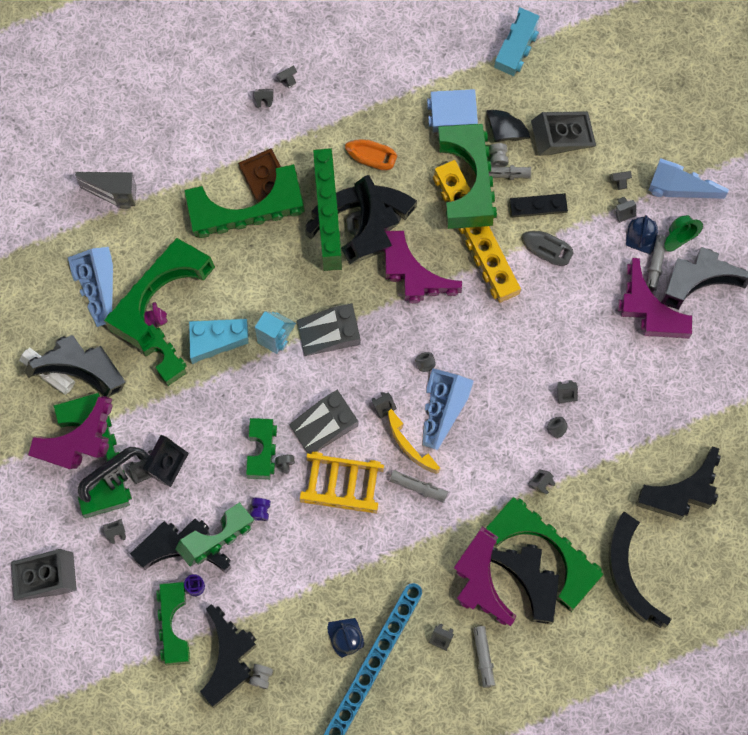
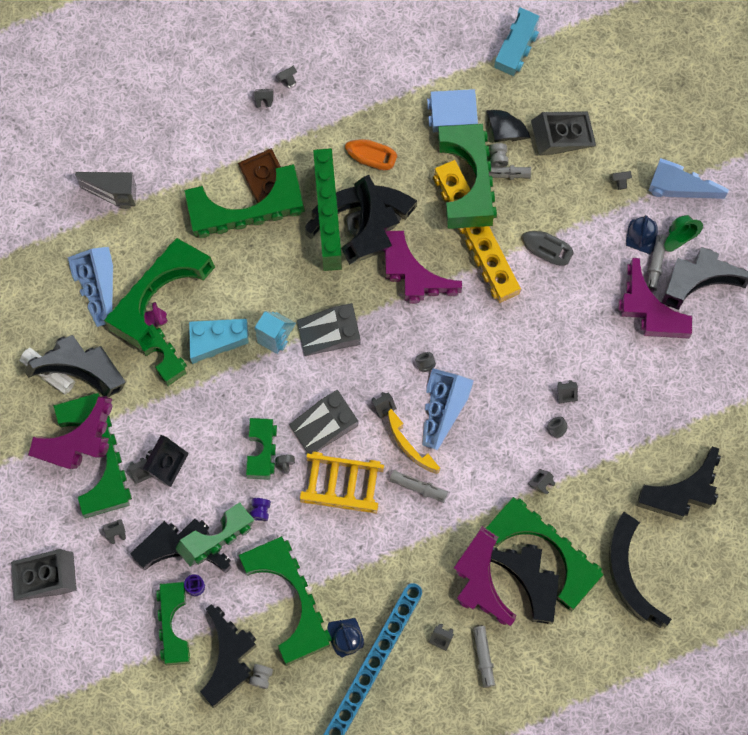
black piece [78,447,149,502] -> none
black plate [510,193,568,218] -> none
dark grey tile [616,197,636,223] -> none
none -> green arch [239,536,332,666]

